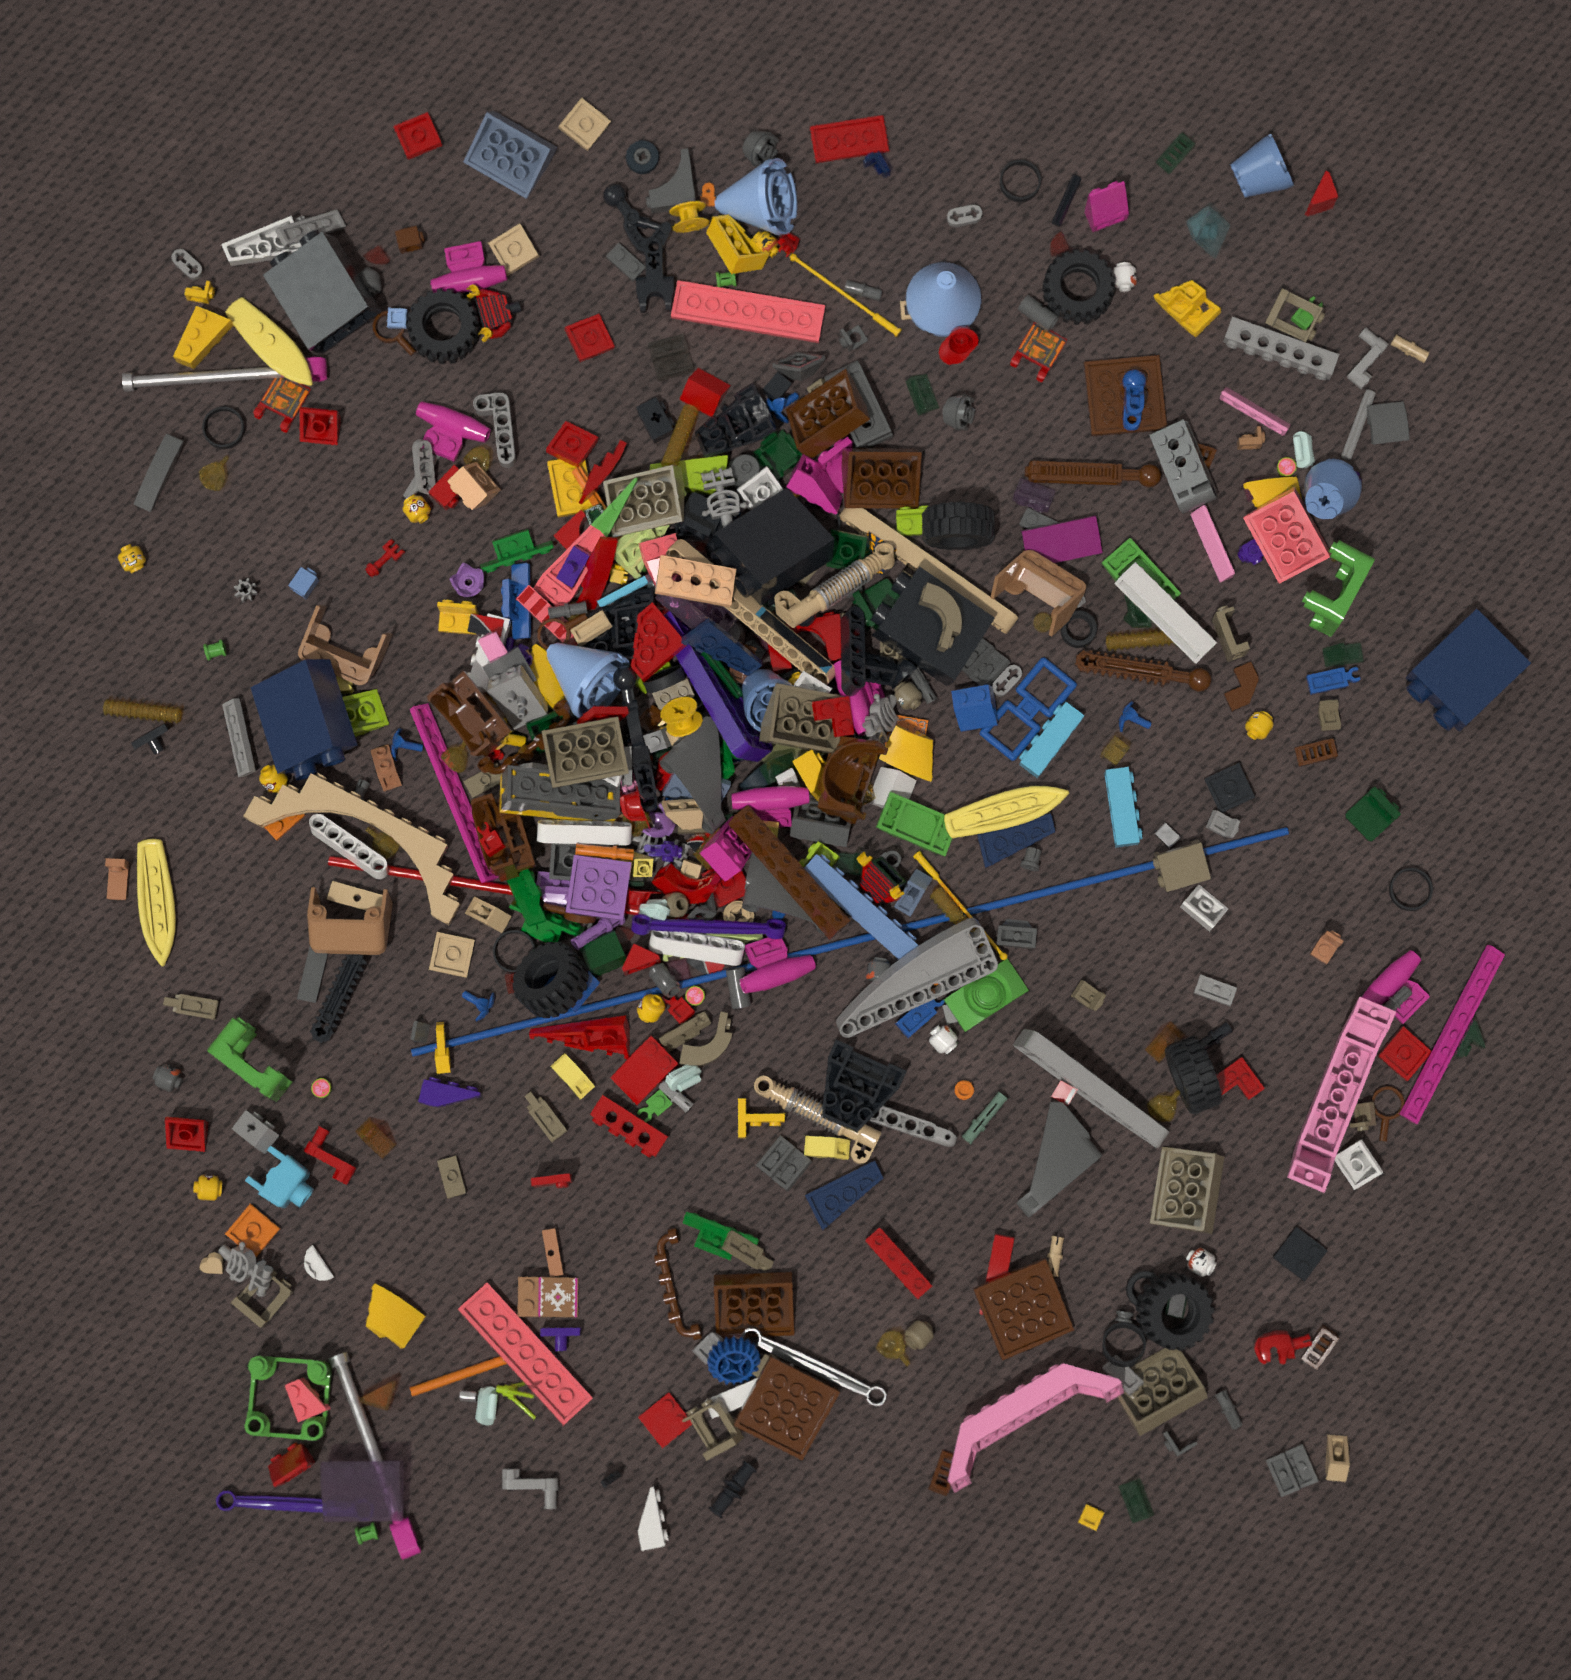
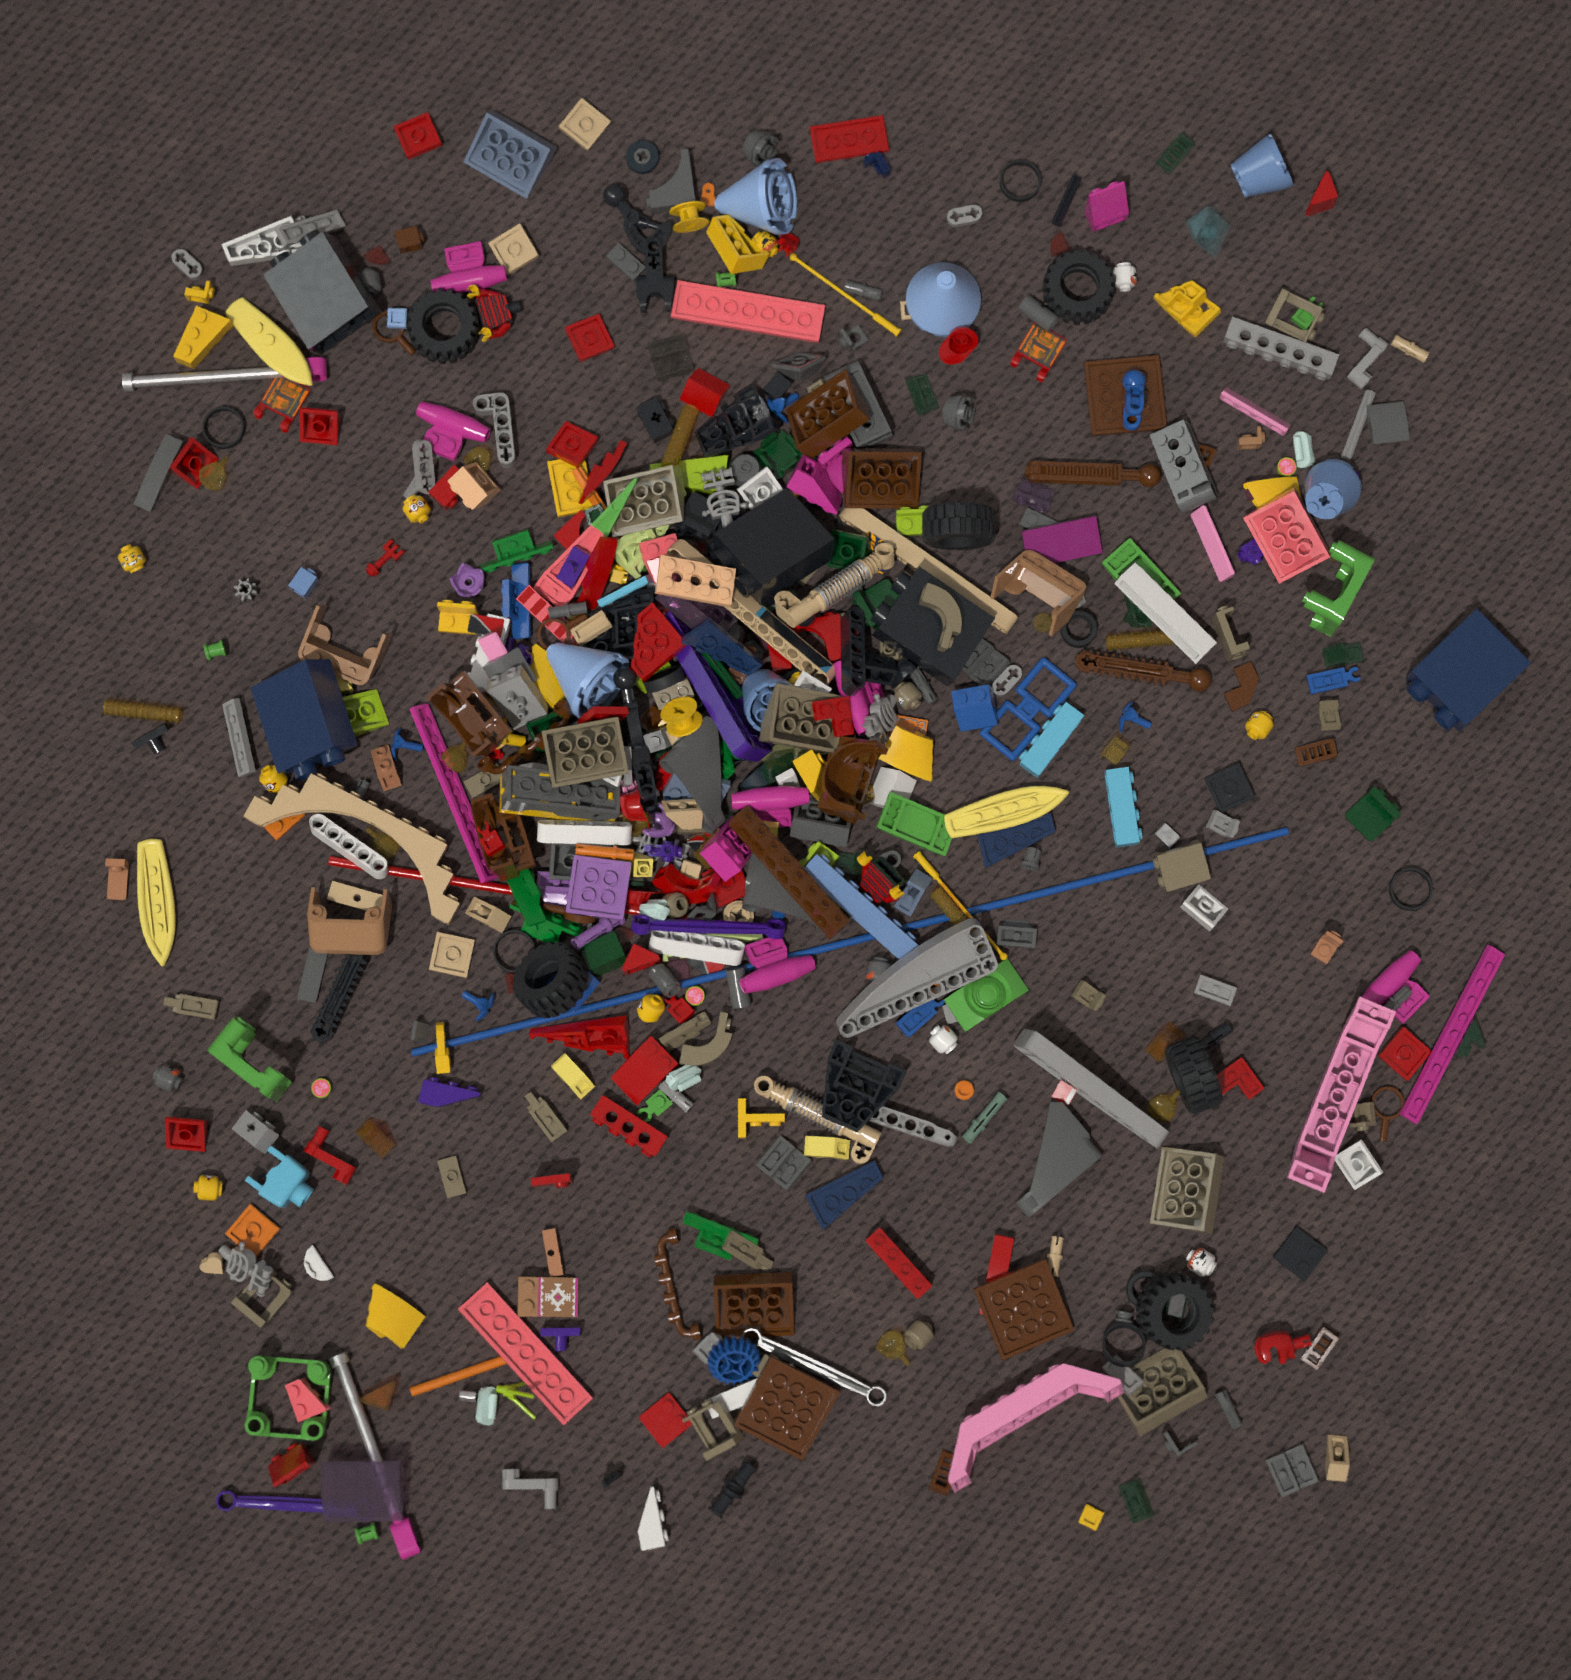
none -> red slope [169,437,219,489]

